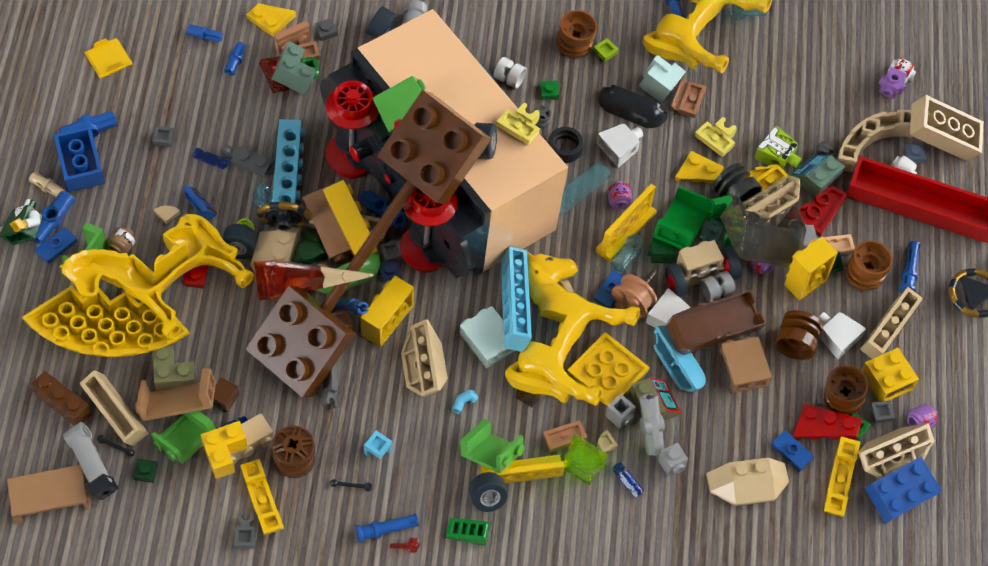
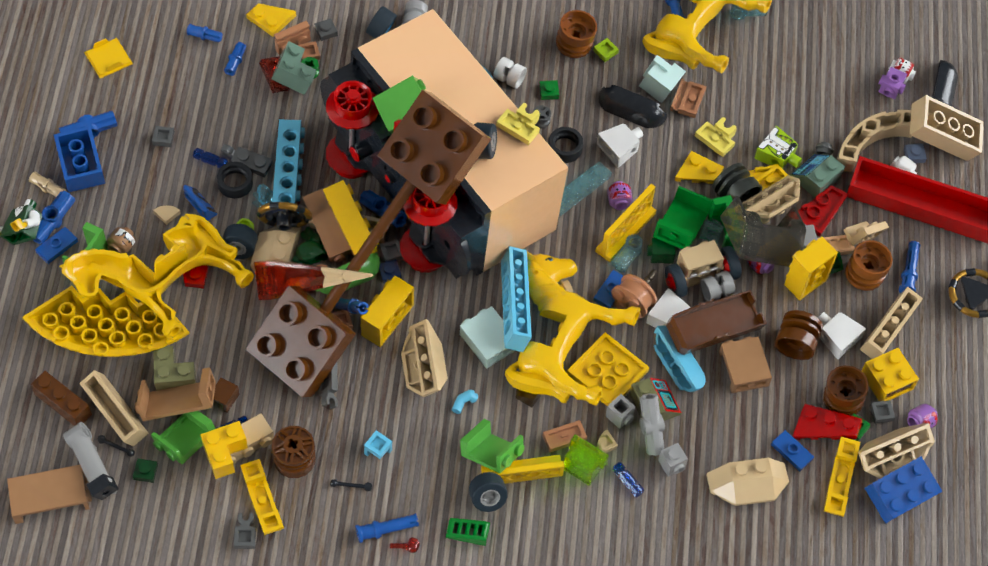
none -> black tyre [217,161,253,199]
none -> tan bracket [844,221,889,246]
none -> black brick [932,60,958,107]

